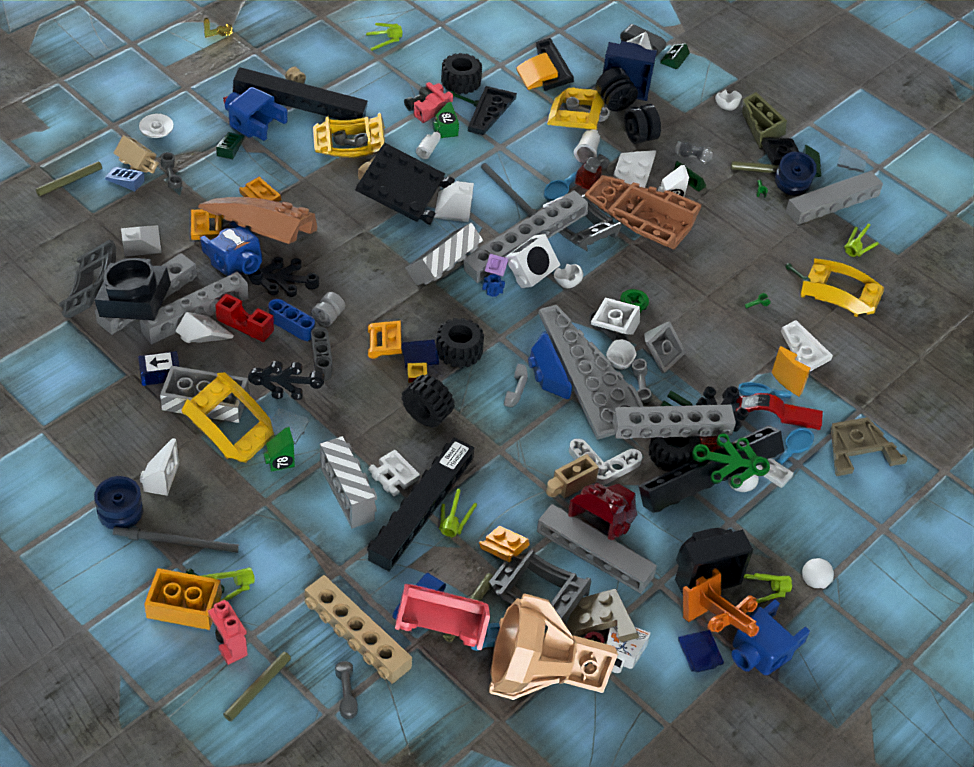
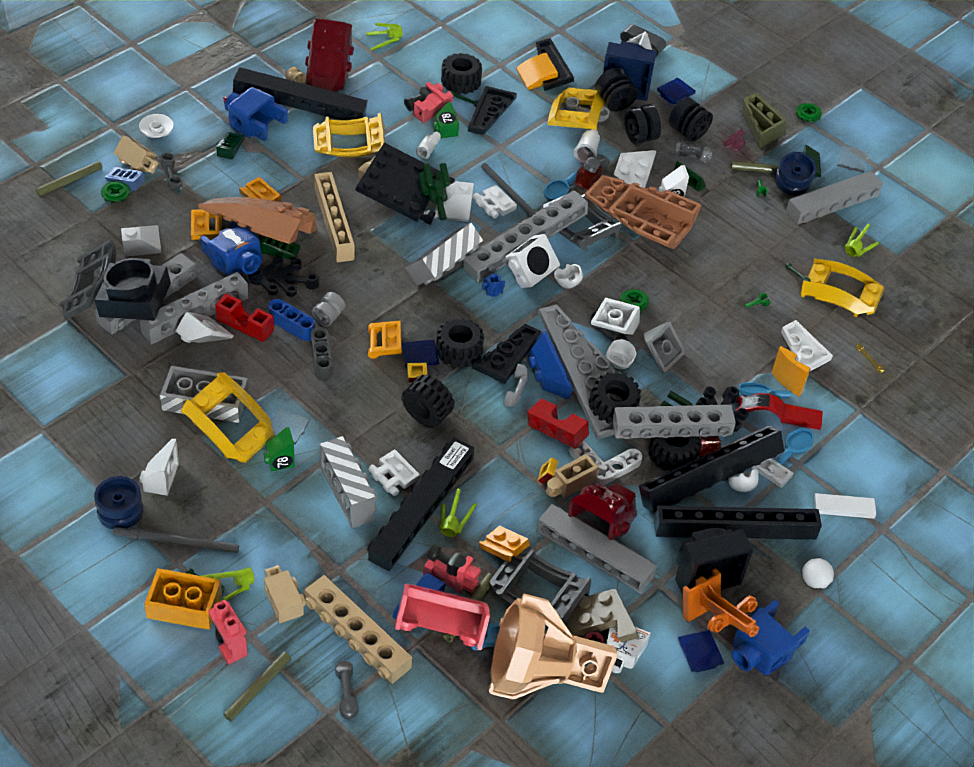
brick [138,351,179,386] -> none
clear yellow piece [203,18,233,38] -> none
black plant [248,361,325,400] -> none
dark grey bar [332,130,368,148] -> none
lavender tile [485,254,509,276] -> none
light grey bar [632,359,652,403] -> none
dark green slope [660,43,690,69] -> none
green plant [692,433,770,488] -> none
white hair [715,90,742,111] -> none
lime plant [744,573,792,603] -> none
black plate [761,138,799,165] -> none
dark tan wing [831,417,908,476] -> none
none -> green gear [101,181,130,204]
none -> dark green slope [260,236,300,259]
none -> tan brick [264,565,306,624]
none -> dark red slope [305,19,354,92]
none -> tan brick [314,172,355,263]
none -> dark green plant [418,163,451,221]
none -> coral hips [423,543,481,594]
none -> black wing [472,324,541,384]
none -> white plate [473,185,517,219]
none -> red arch [527,398,589,449]
none -> yellow plate [537,457,559,485]
none -> black tyre [589,371,641,424]
none -> black brick [654,506,822,540]
none -> clear blue piece [657,77,696,104]
none -> black wheel [669,97,713,142]
none -> clear pink tile [723,128,746,151]
none -> green gear [796,103,822,123]
none -> white tile [814,493,876,519]
none -> clear yellow hinge [856,344,884,373]

